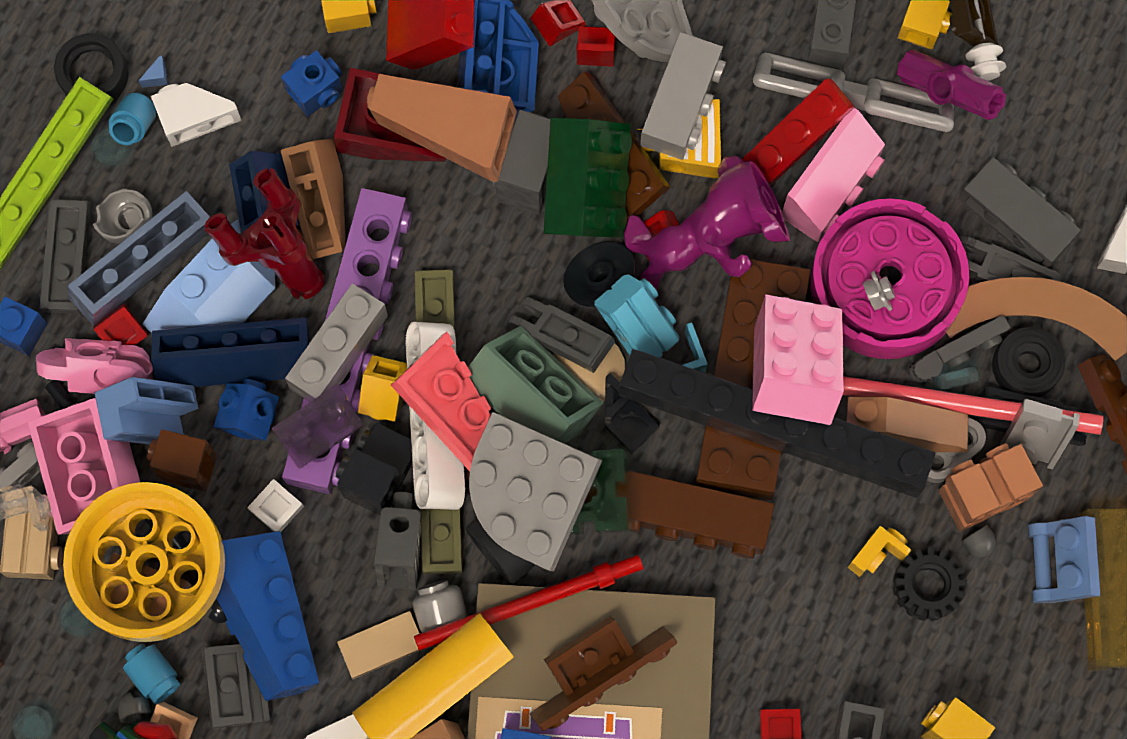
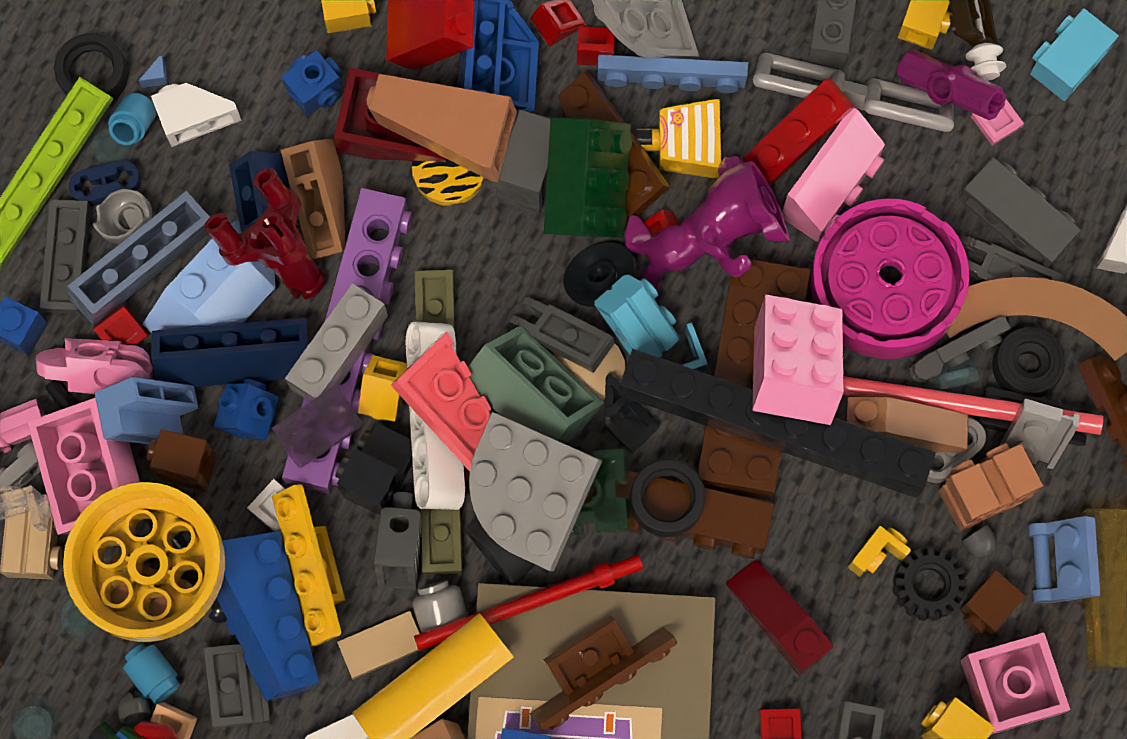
light grey brick [640,32,726,160] -> none
light grey plate [863,271,896,311] -> none
none -> dark blue beam [69,160,141,206]
none -> yellow bracket [272,484,345,647]
none -> yellow tile [412,159,485,206]
none -> medium blue plate [597,55,748,93]
none -> black tyre [630,459,705,537]
none -> dark red slope [725,560,834,676]
none -> reddish brown brick [960,570,1026,636]
none -> bright pink brick [960,633,1070,735]
none -> bright pink tile [971,99,1024,146]
none -> medium azure brick [1030,8,1119,102]

